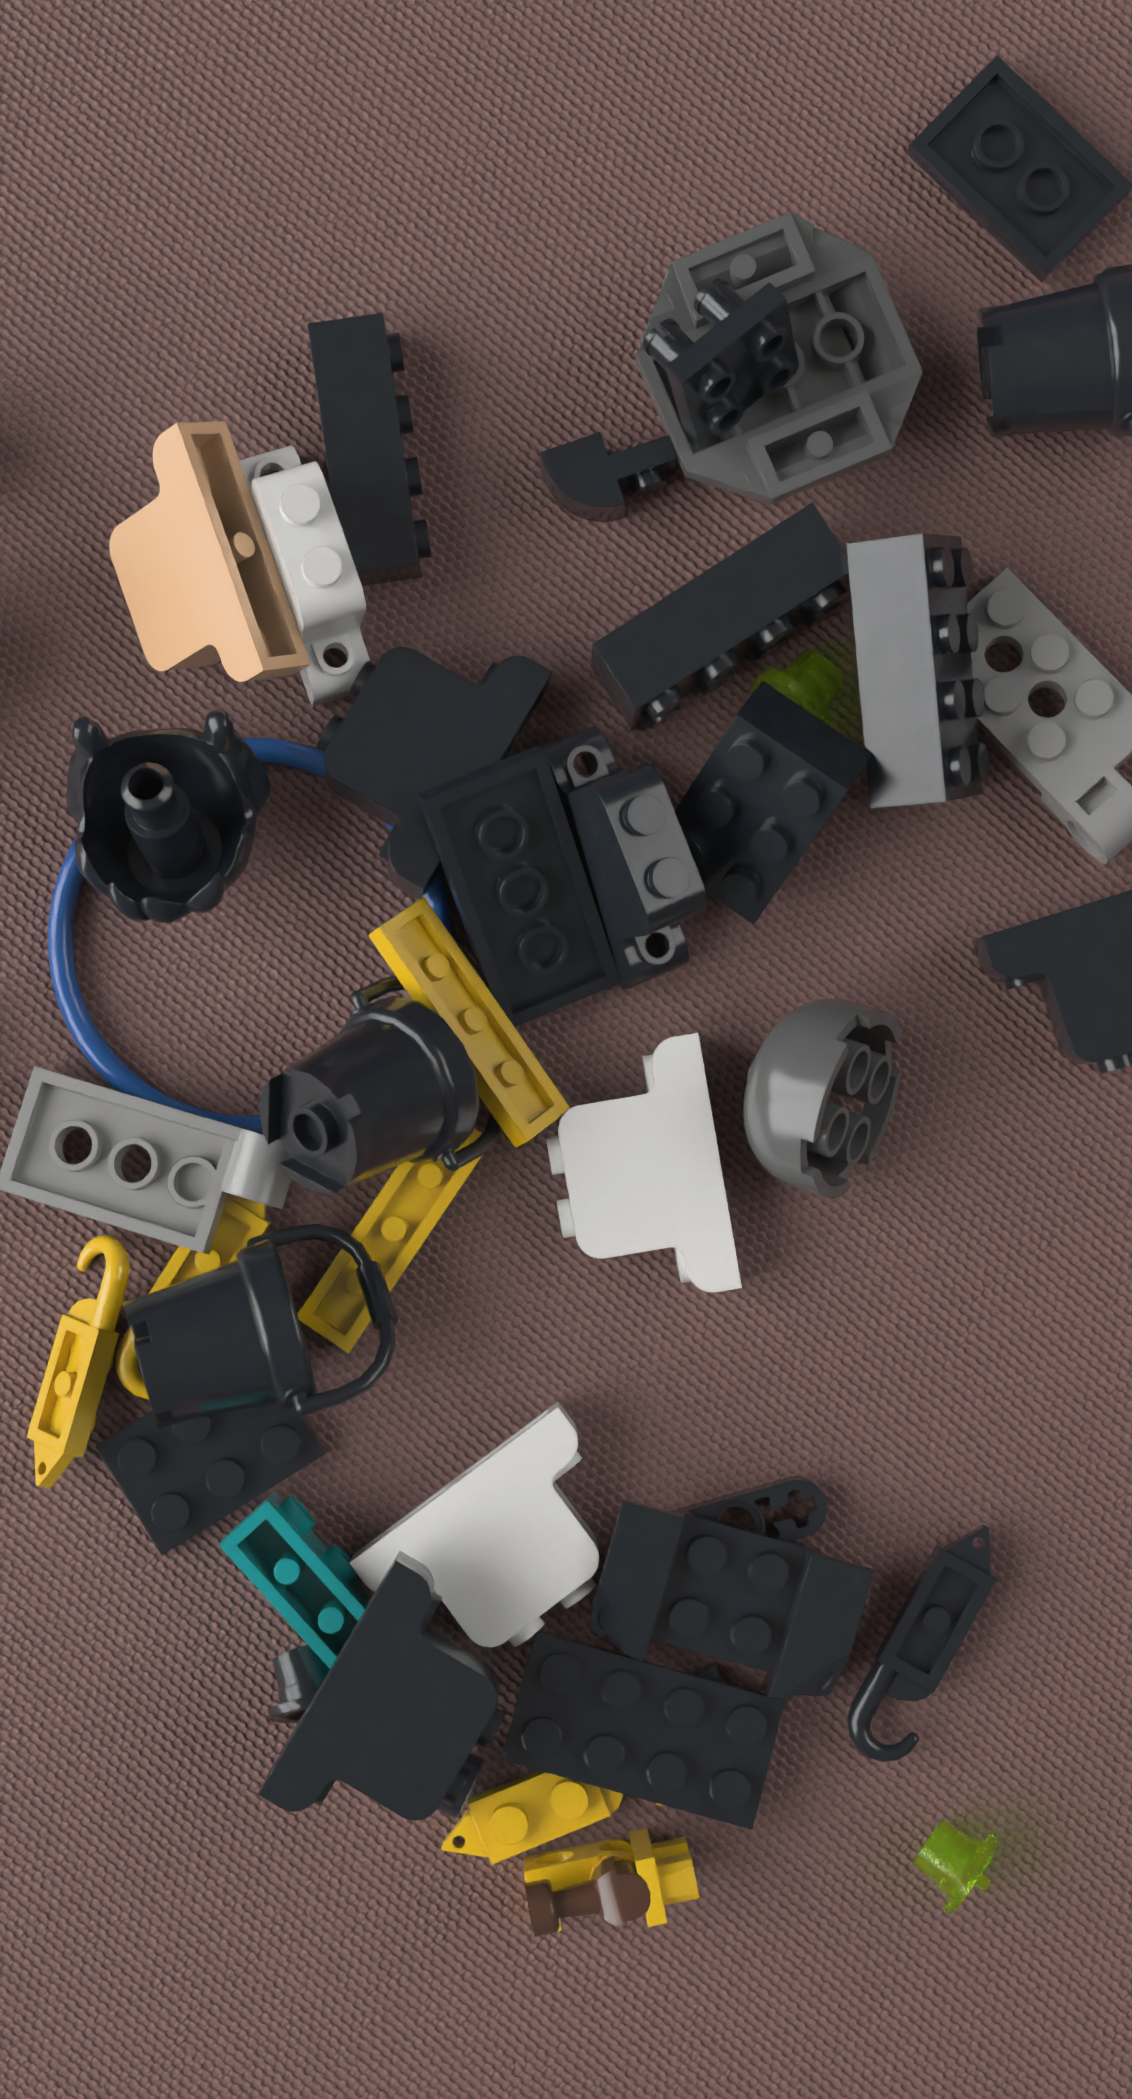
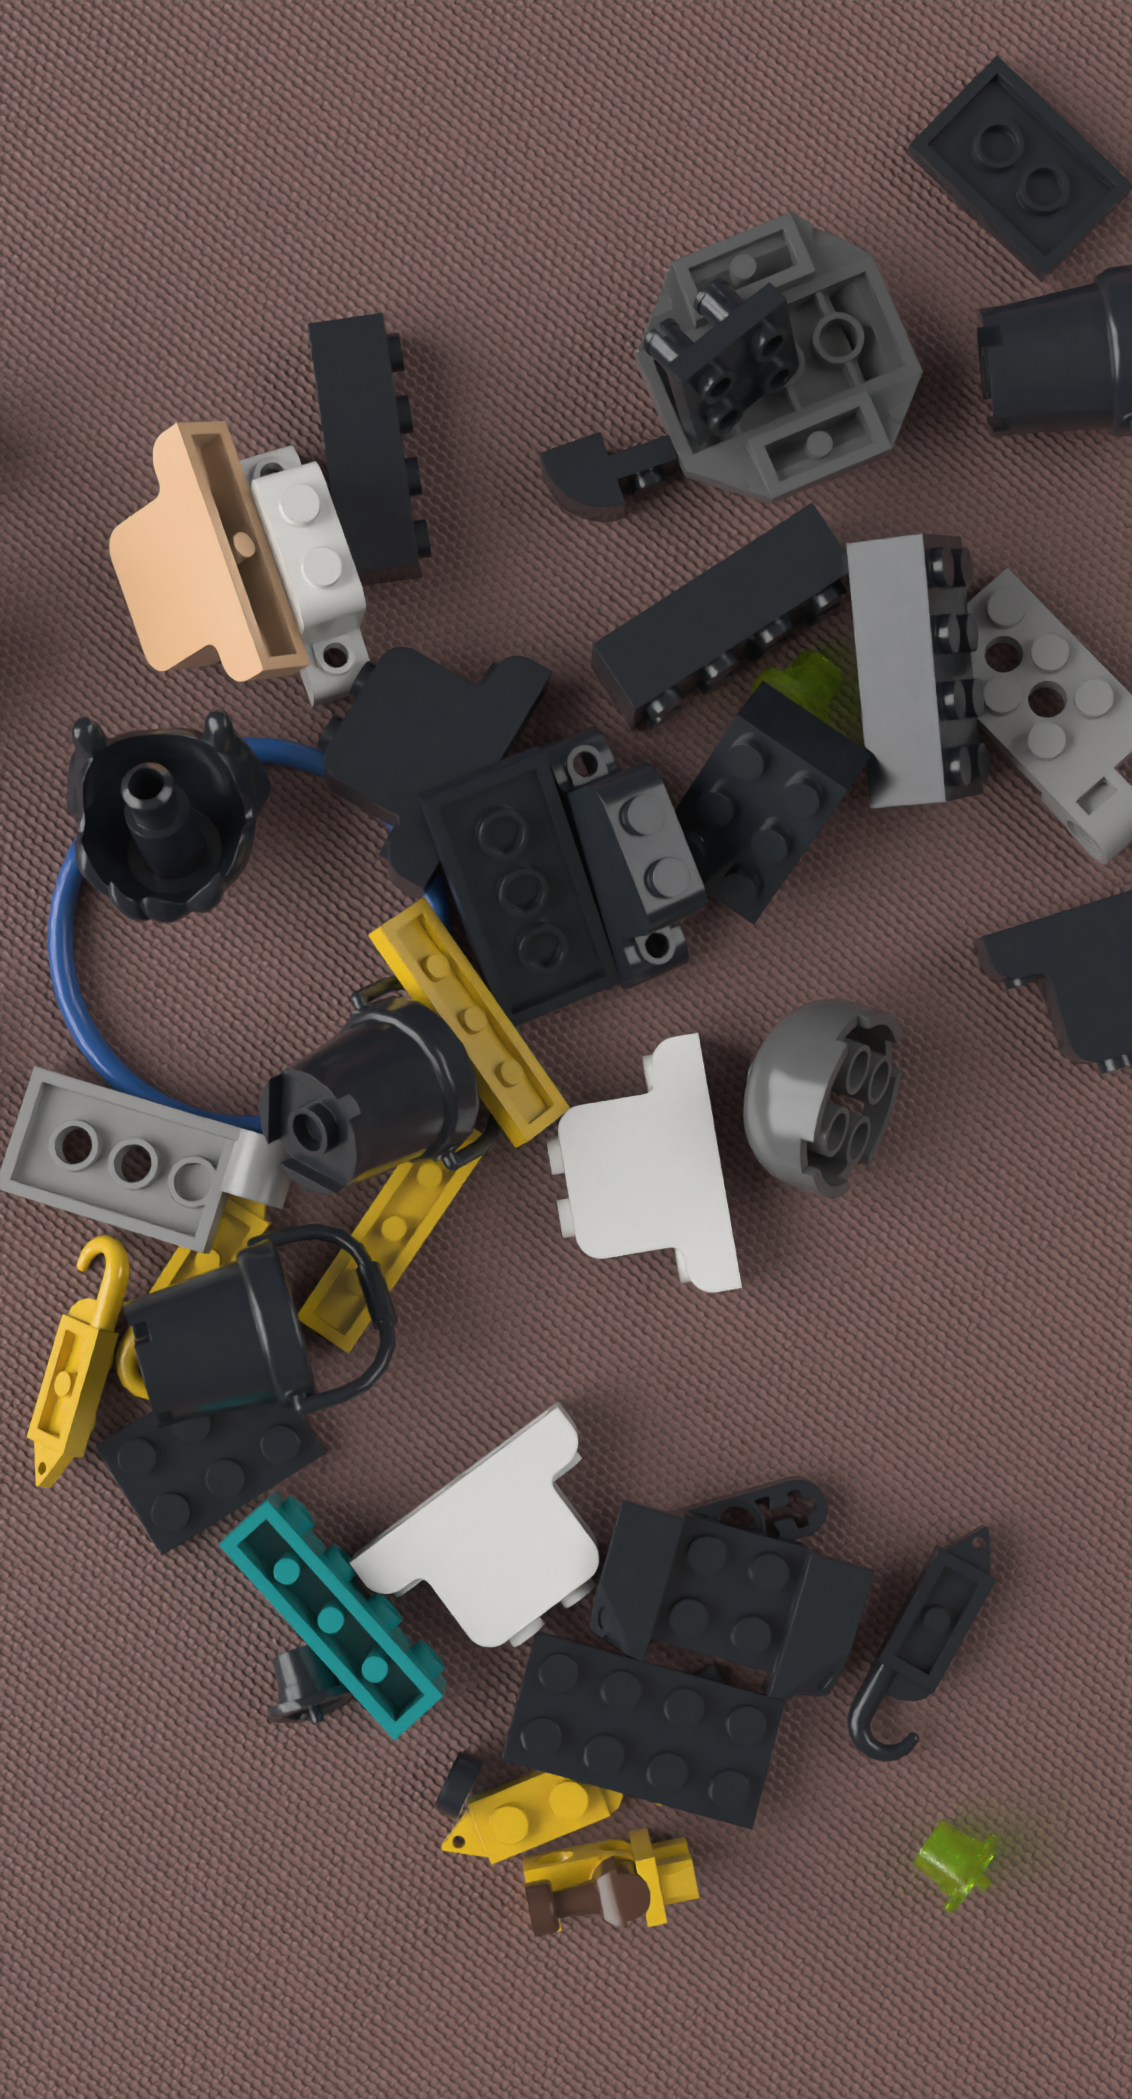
black brick [258,1551,506,1821] -> none

